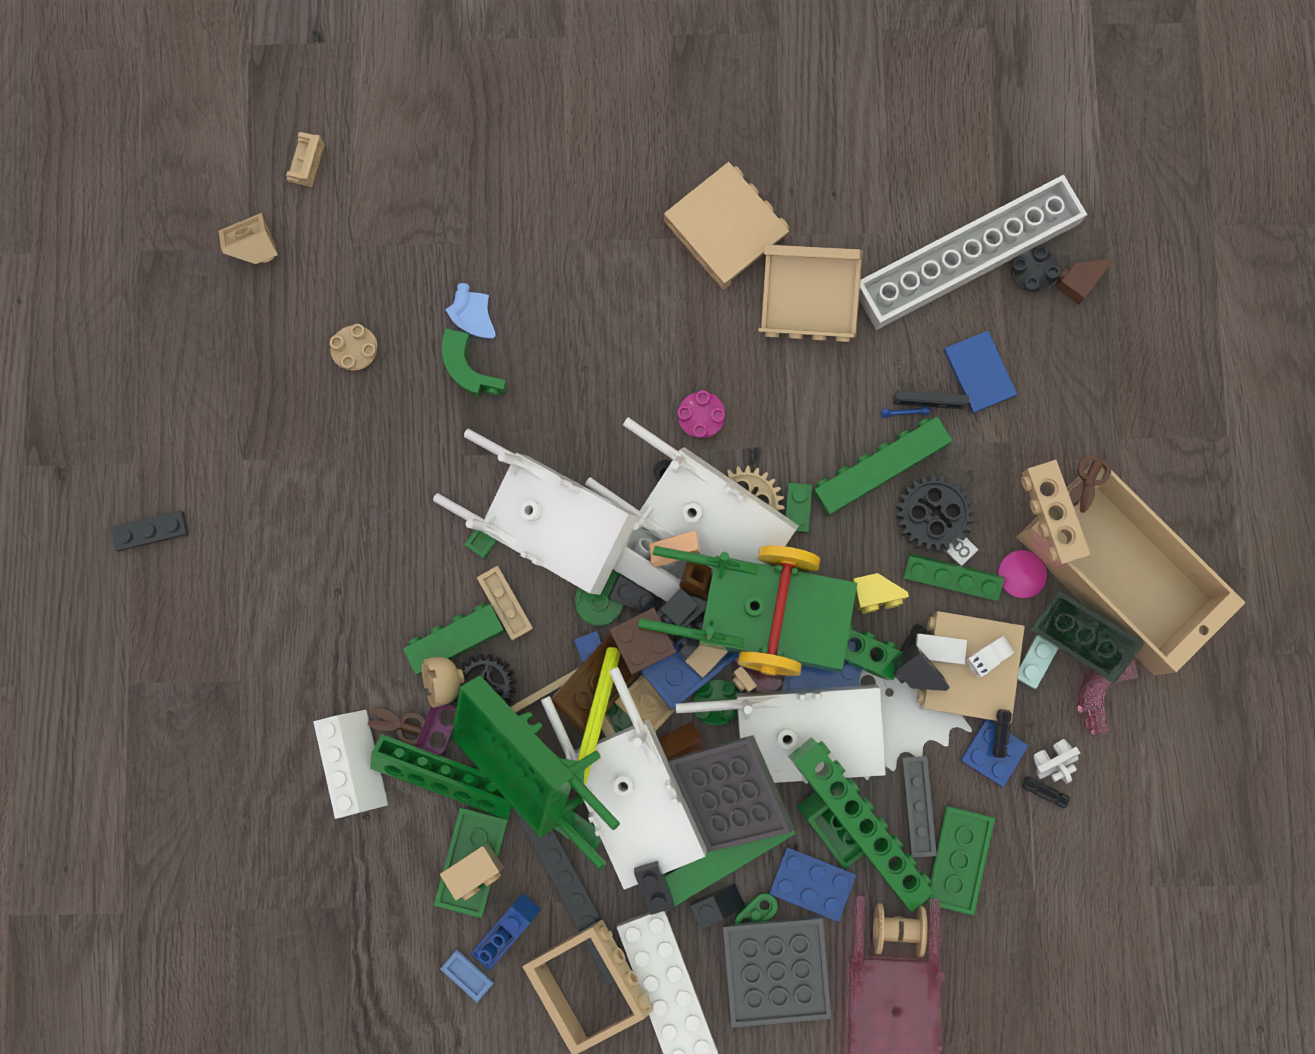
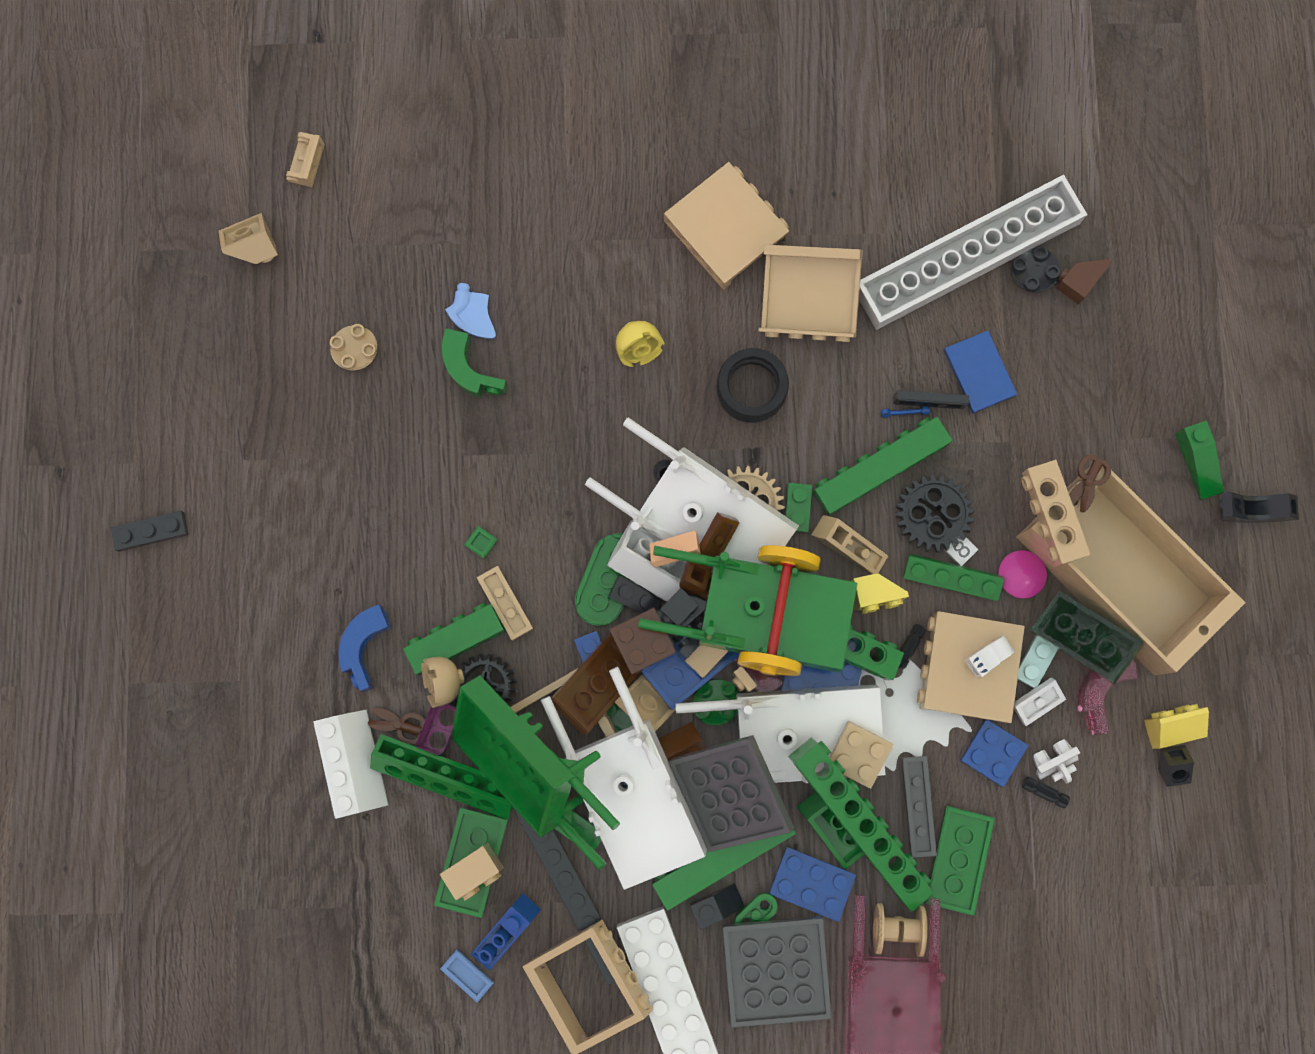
white piece [433,429,639,595] -> none
neon yellow axle [577,647,621,785] -> none
black plate [634,861,674,915] -> none
dark pink dish [678,390,725,438] -> none
black slope [892,643,950,691] -> none
white tile [916,634,967,665] -> none
black axle [992,709,1012,758] -> none
none -> blue arch [339,604,392,692]
none -> light yellow cylinder [616,321,664,367]
none -> reddish brown plate [699,512,740,557]
none -> black tyre [716,348,789,423]
none -> tan slope [811,515,888,574]
none -> tan plate [829,721,894,789]
none -> white plate [1014,678,1066,726]
none -> light yellow slope [1144,704,1209,749]
none -> black brick [1158,745,1194,787]
none -> green slope [1175,421,1224,500]
none -> black arch [1219,492,1299,523]

